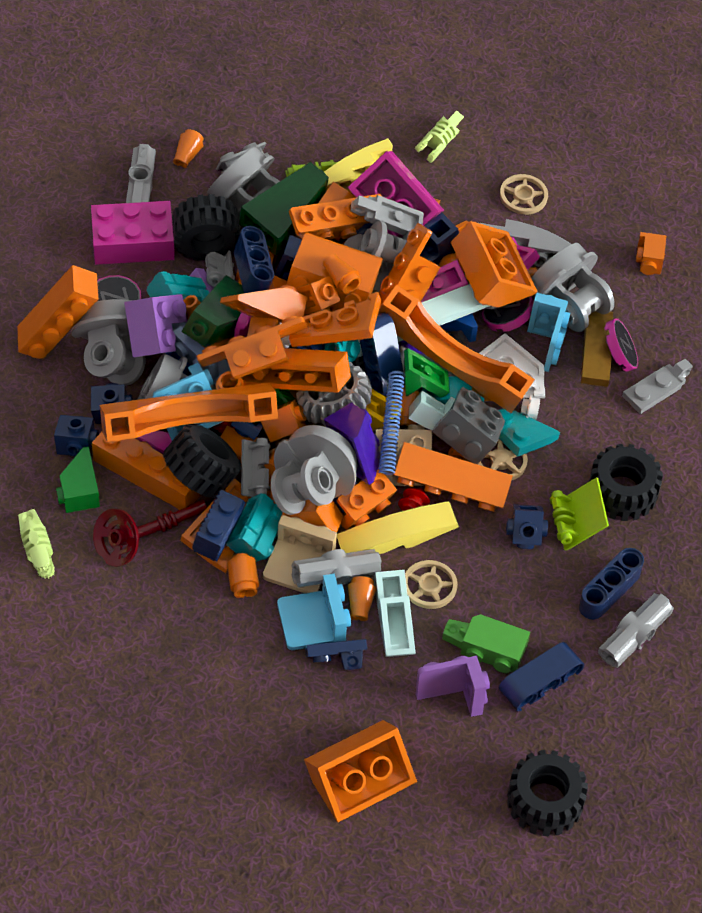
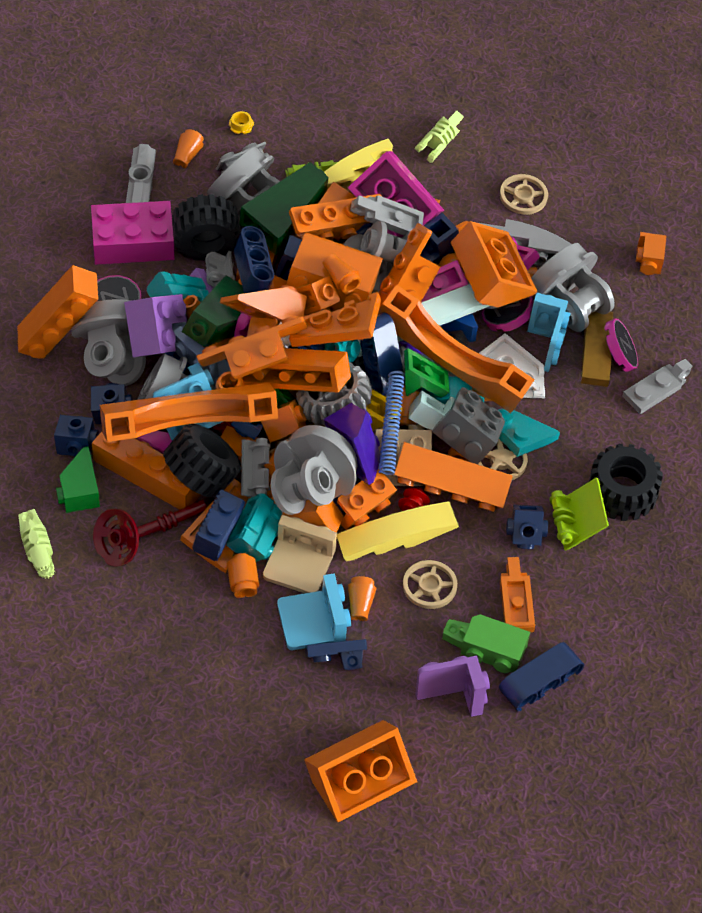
light grey piece [291,549,381,587] -> none
light aqua slope [374,570,416,657] -> none
black tyre [507,750,588,836] -> none
white plate [521,394,540,420] -> none
dark blue beam [579,548,644,620] -> none
light grey piece [598,593,673,668] -> none
none -> yellow plate [229,111,254,134]
none -> orange hinge [500,557,535,632]

